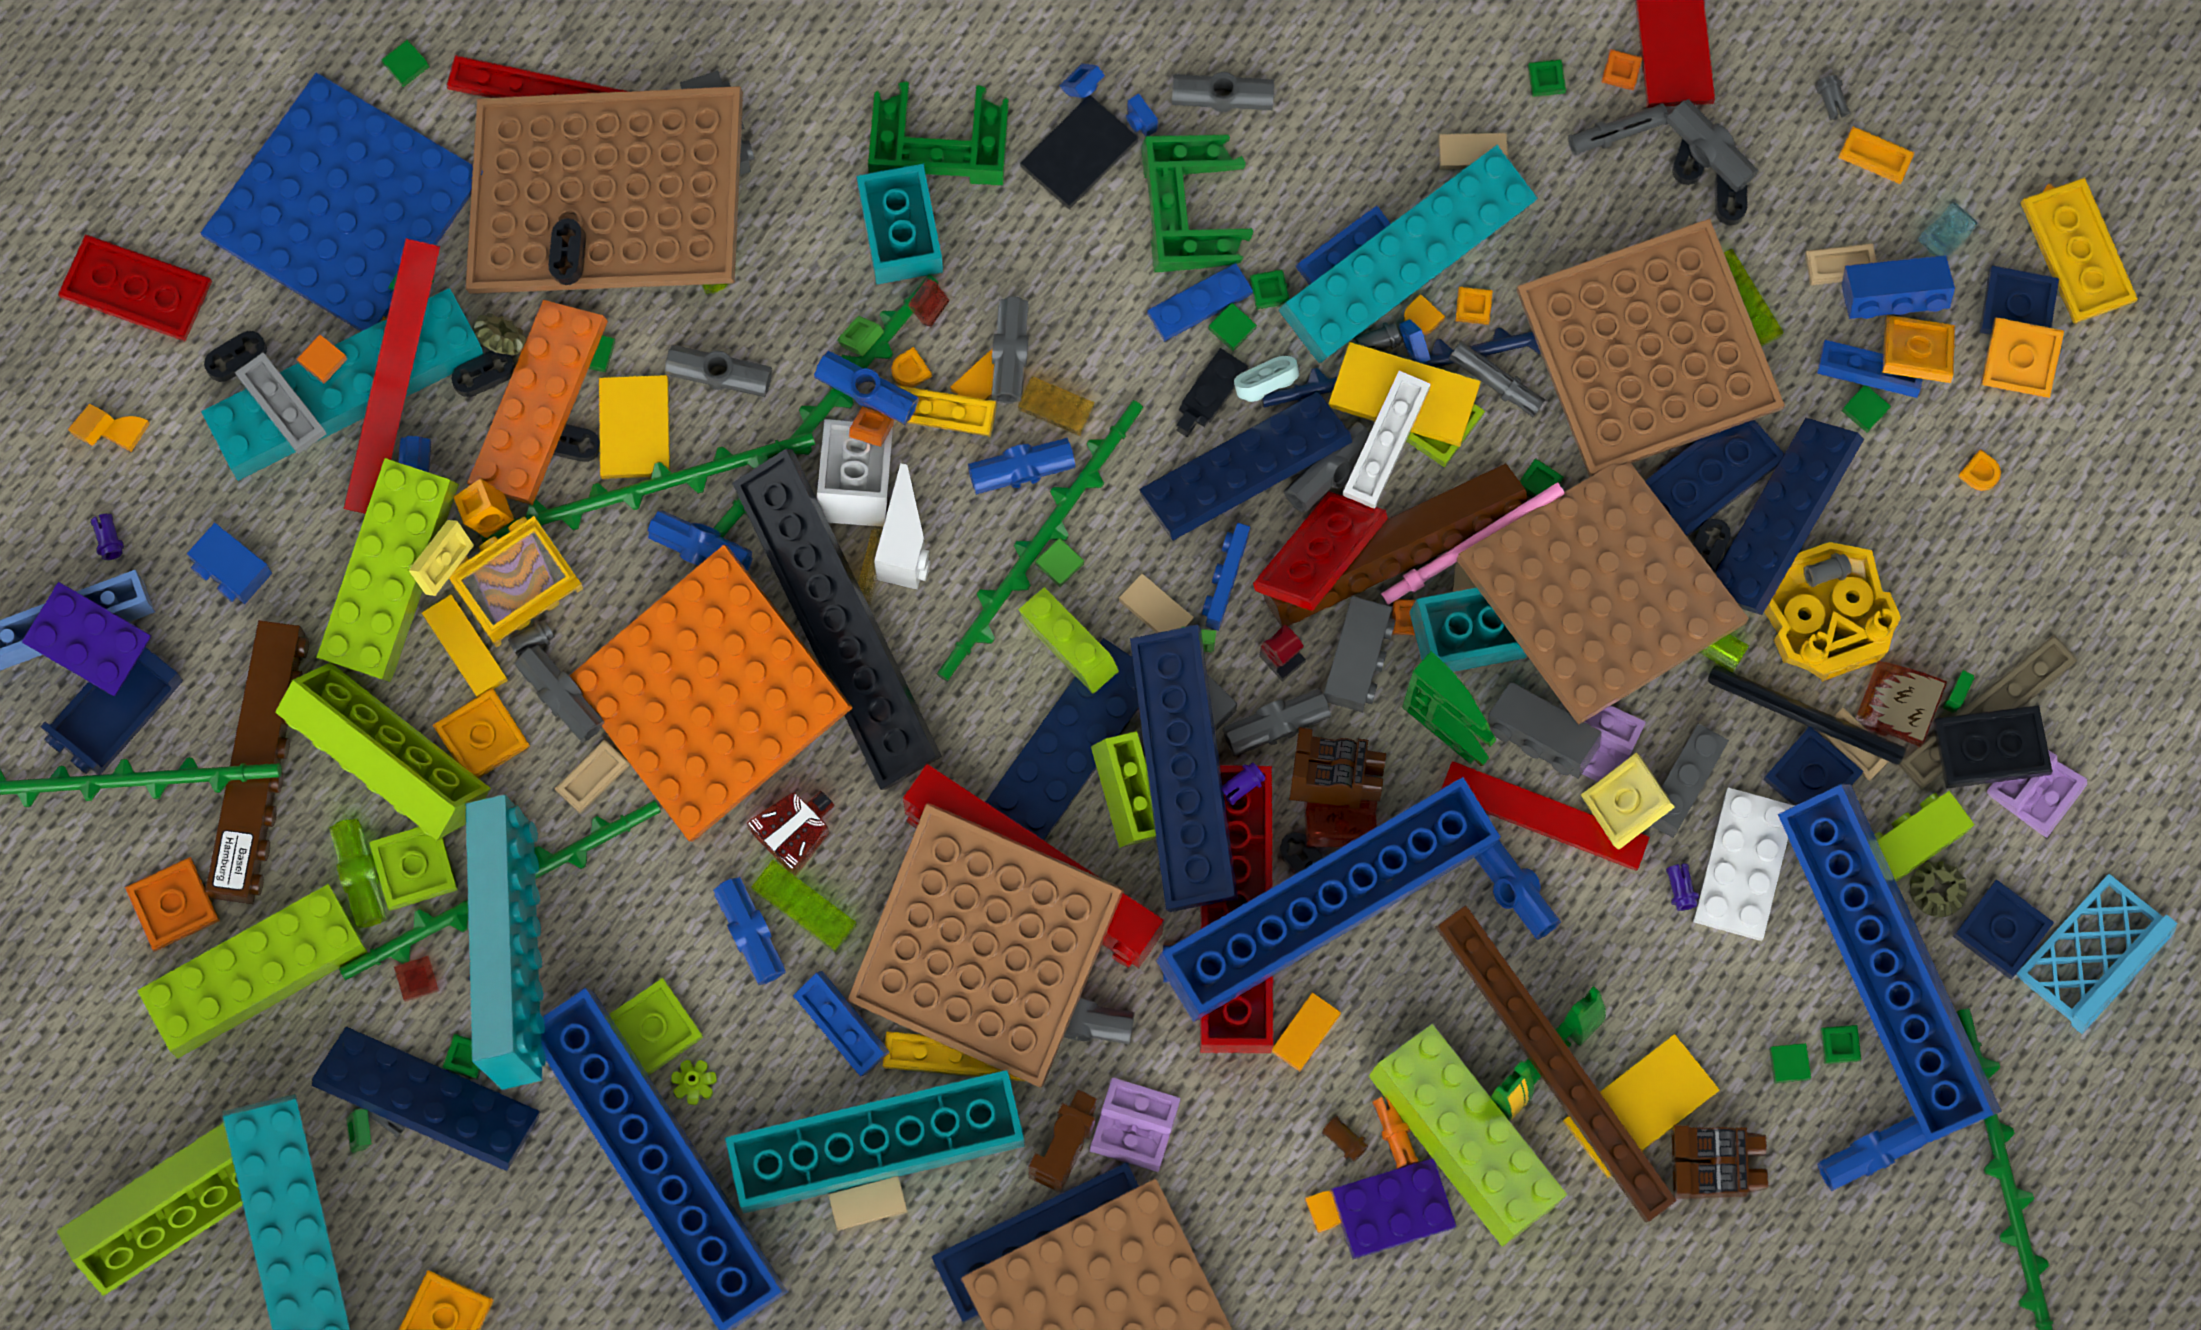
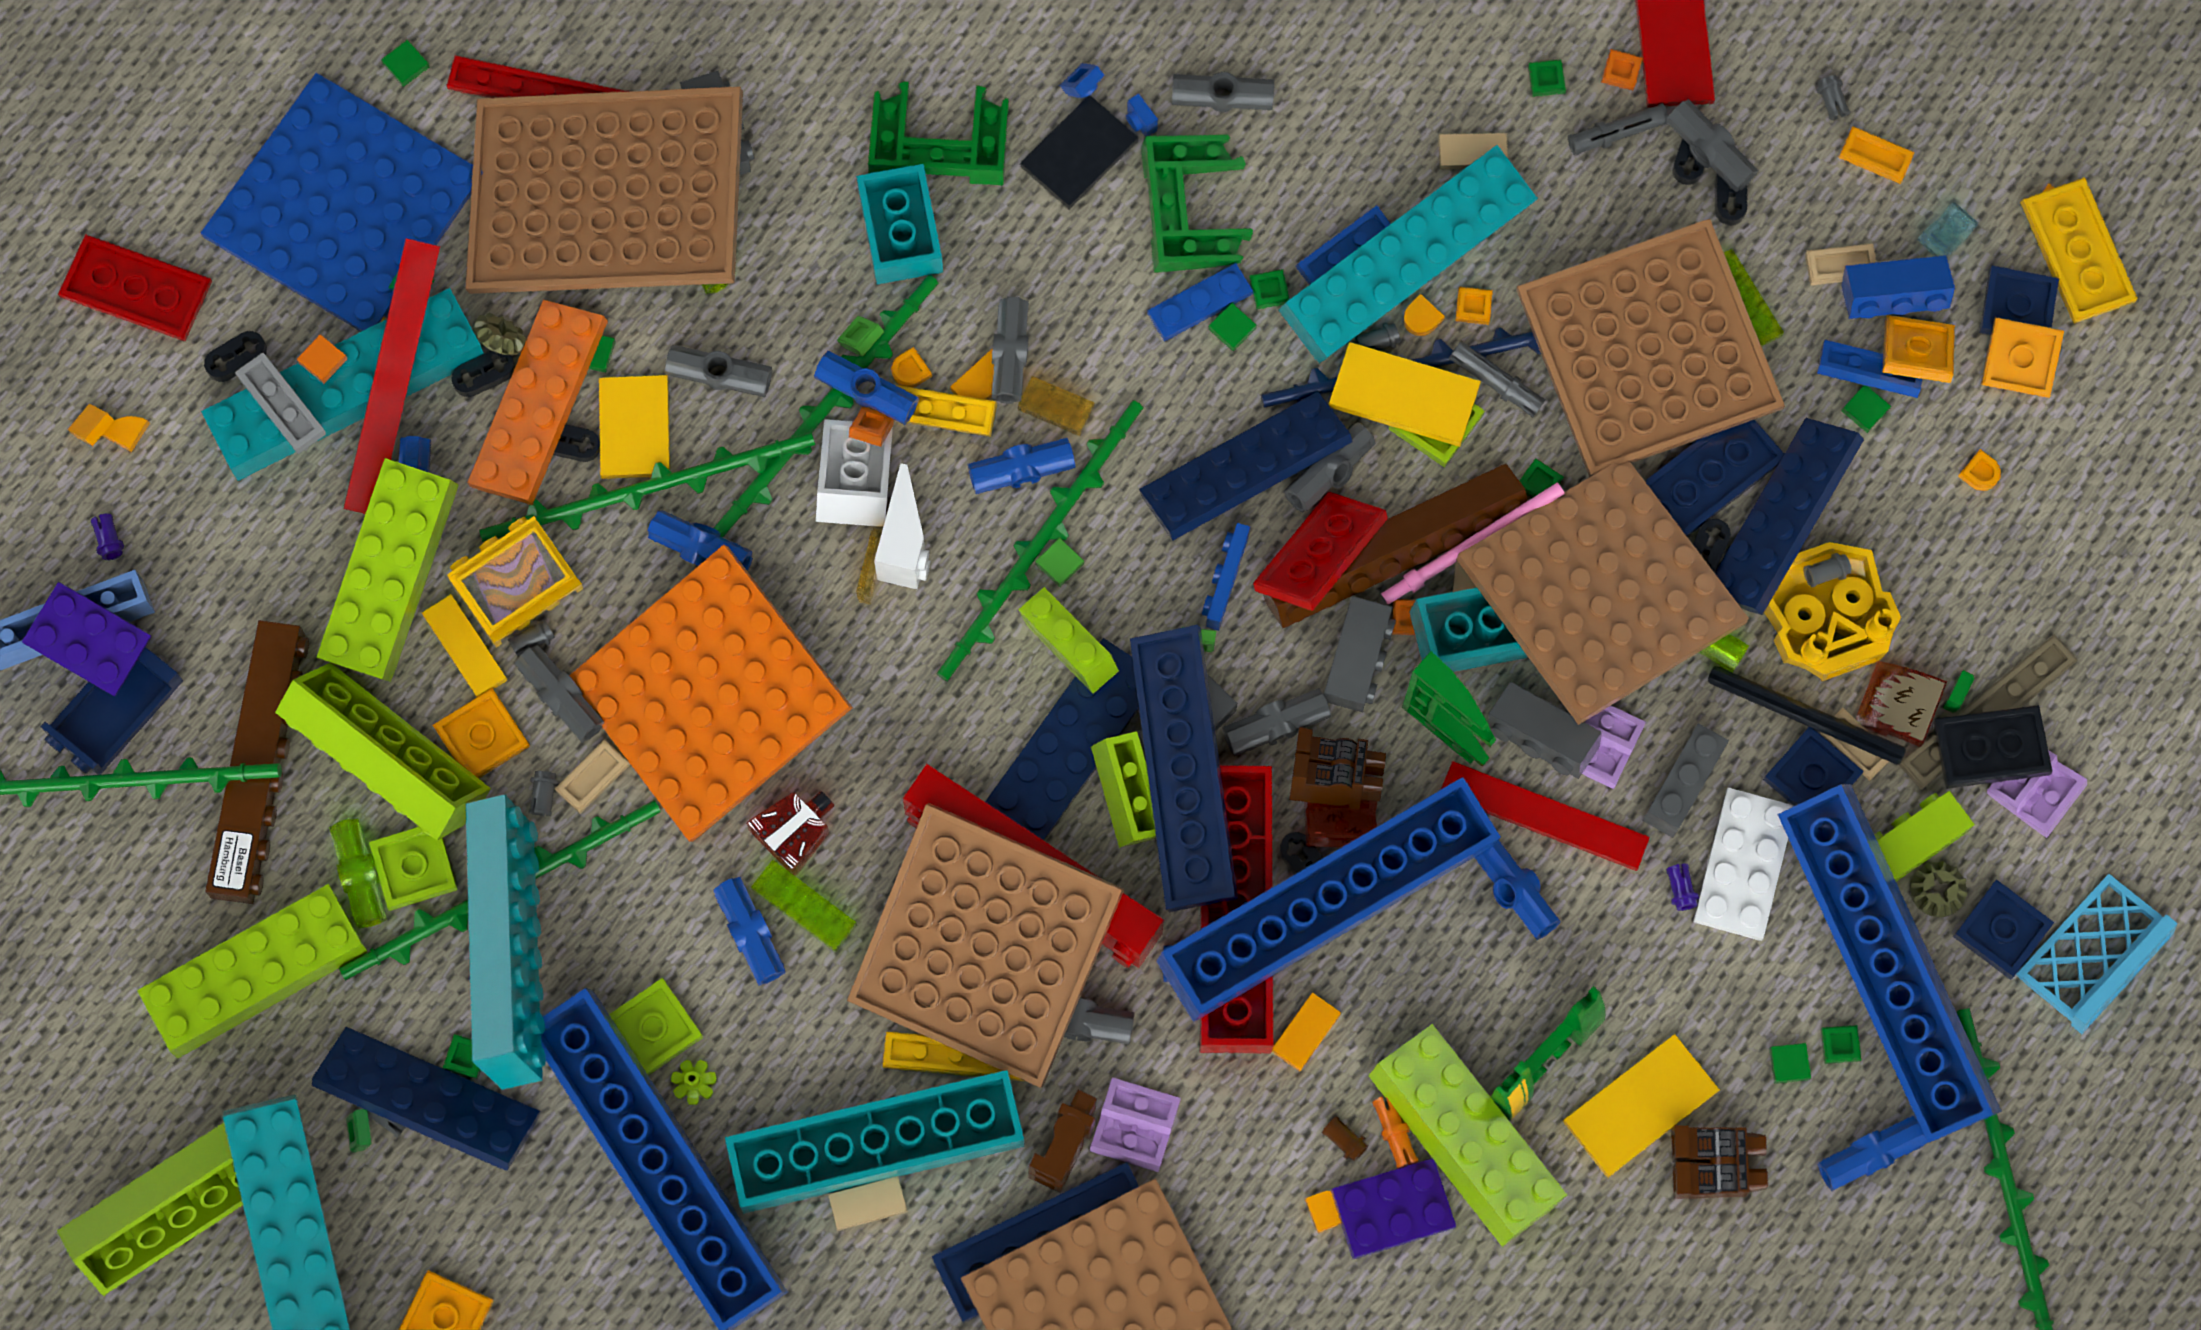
orange tile [125,857,220,952] -> none
blue brick [187,522,272,604] -> none
clear red tile [394,956,439,1002] -> none
light yellow plate [409,520,474,596] -> none
light orange brick [453,478,514,538] -> none
black beam [548,218,586,285] -> none
black plate [732,449,942,790] -> none
blue plate [793,971,890,1077] -> none
clear red tile [908,279,950,327] -> none
tan tile [1119,574,1194,633] -> none
black hinge [1176,348,1249,437] -> none
dark purple pin [1222,762,1266,805] -> none
light aqua plate [1234,356,1299,402] -> none
dark red leg [1259,624,1306,682] -> none
white plate [1343,371,1431,509] -> none
blue tile [1399,319,1431,363] -> none
reddish brown plate [1435,905,1677,1222] -> none
light yellow tile [1581,752,1675,850] -> none
none -> dark grey pin [529,771,559,816]

